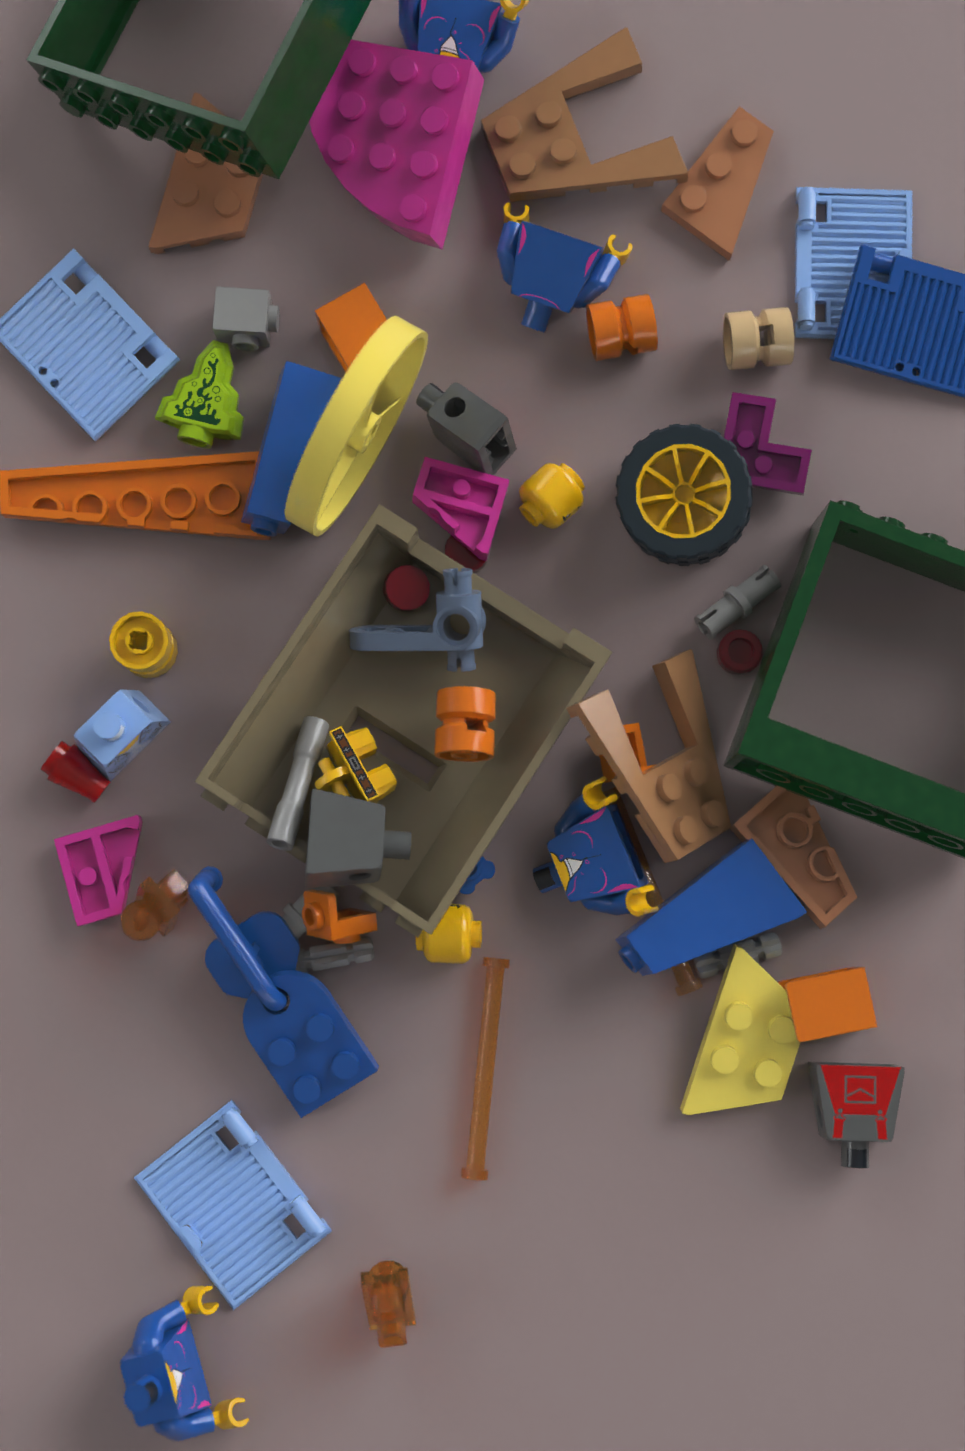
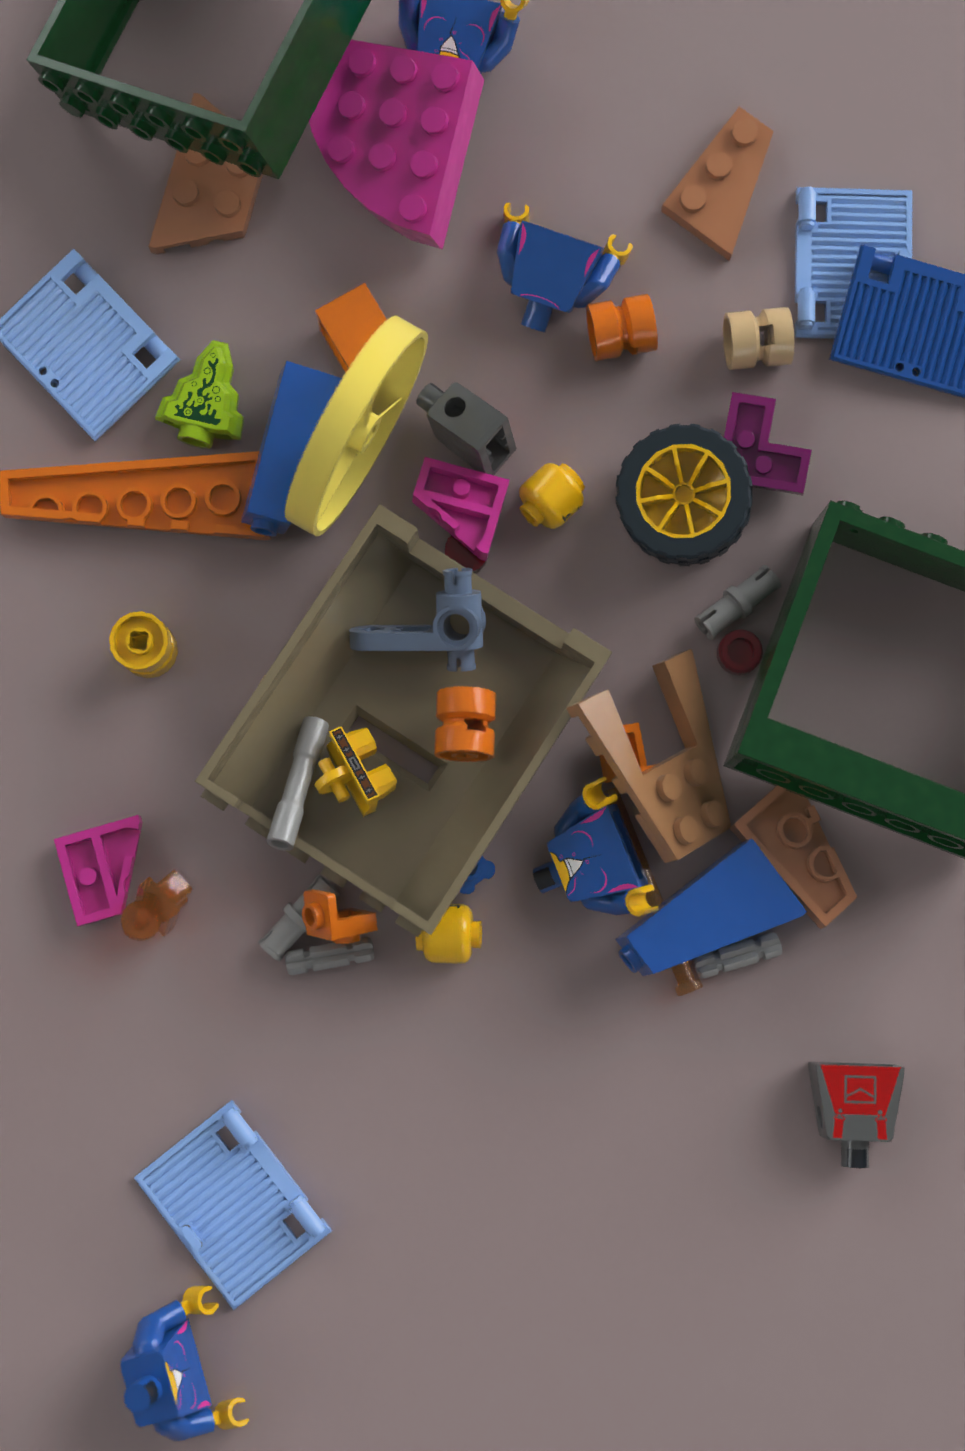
red cone [40,741,111,803] -> none
light blue torso [73,689,171,781] -> none
blue plate [188,866,379,1118] -> none
light grey brick [212,286,280,351] -> none
dark grey torso [304,789,411,888] -> none
clear orange hips [361,1260,416,1348] -> none
dark red tile [383,565,430,611] -> none
clear orange bar [461,957,510,1181] -> none
medium nougat wing [481,27,688,202] -> none
light yellow wing [680,944,801,1115] -> none
orange piece [778,966,877,1042] -> none

